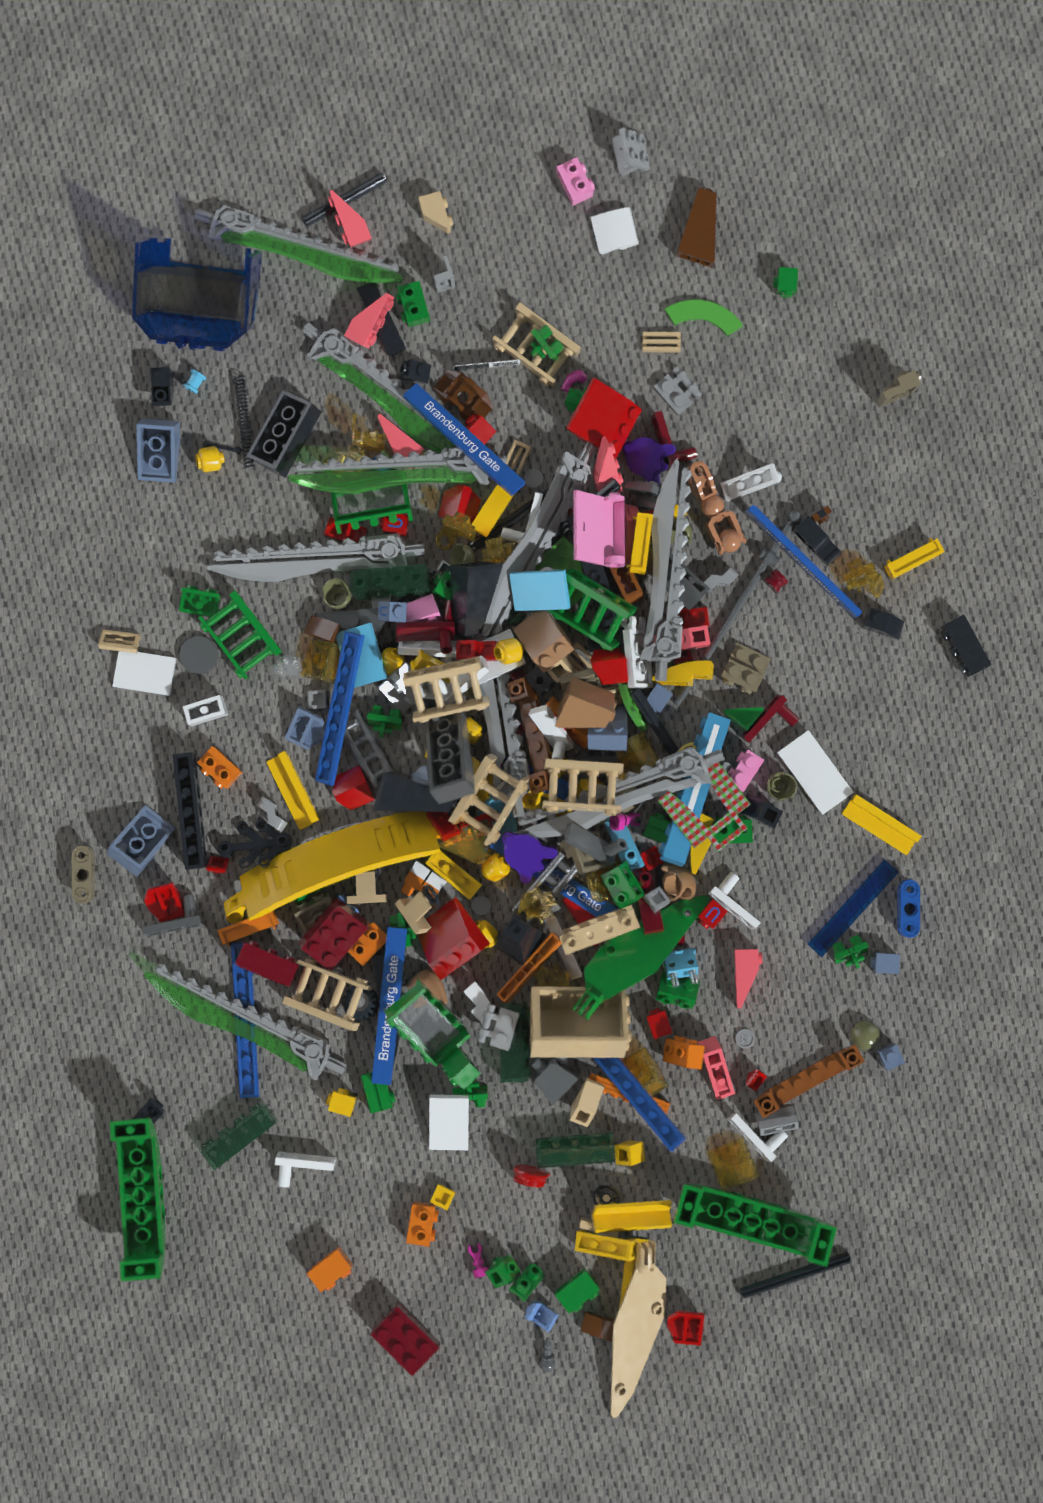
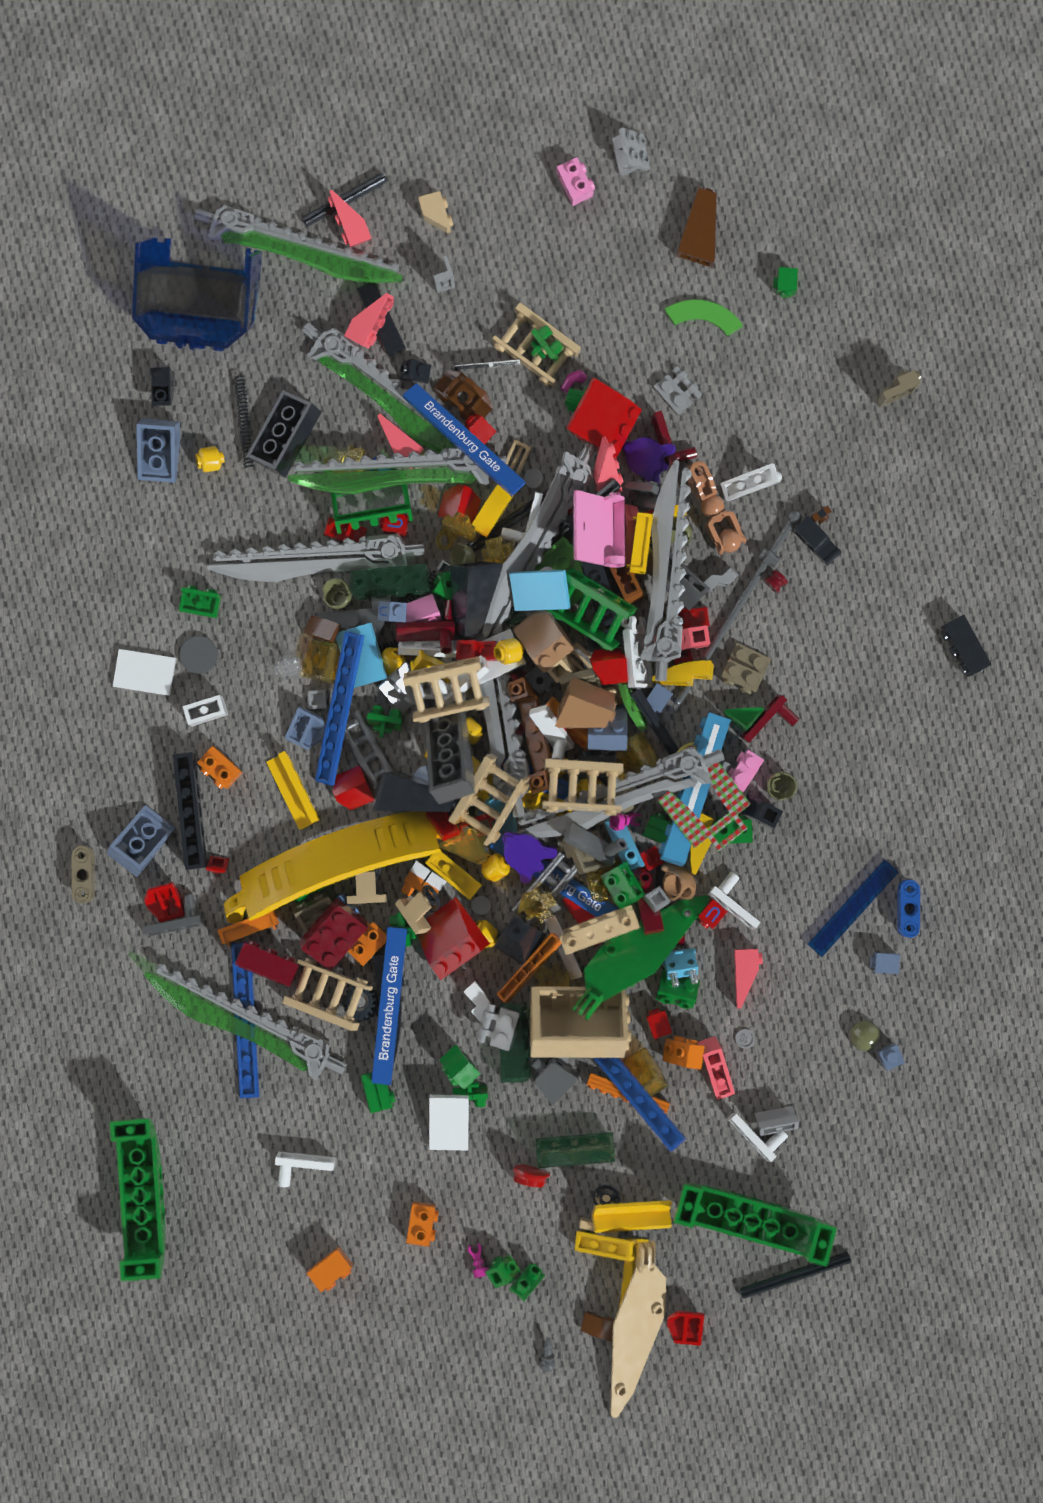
tan tile [98,629,141,653] -> none
black bracket [133,1098,165,1124] -> none
medium azure bush [182,369,206,394] -> none
green fence [198,590,283,680] -> none
clear green brick [200,1102,278,1171] -> none
black hinge [203,441,242,455] -> none
black plant [217,819,292,871] -> none
light grey piece [257,796,288,832] -> none
yellow brick [326,1088,357,1117] -> none
clear yellow piece [351,413,387,452] -> none
dark red brick [370,1302,440,1376] -> none
window [383,979,471,1067] -> none
green brick [396,281,431,327] -> none
medium nougat piece [405,970,448,1008] -> none
yellow plate [430,1183,456,1210] -> none
medium blue bracket [525,1301,559,1332] -> none
green brick [554,1268,600,1314] -> none
tan slope [570,1078,604,1127] -> none
white slope [591,207,639,254] -> none
yellow brick [614,1140,645,1166] -> none
tan tile [642,332,681,352] -> none
clear yellow slope [707,1137,759,1188] -> none
blue tile [745,505,862,618] -> none
red slope [746,1069,767,1092] -> none
dark orange slope [753,1044,865,1118] -> none
white tile [777,730,854,815] -> none
green hips [832,934,869,969] -> none
yellow panel [842,794,922,855] -> none
clear yellow piece [843,558,884,598] -> none
black slope [862,608,904,640] -> none
yellow container [884,537,945,580] -> none

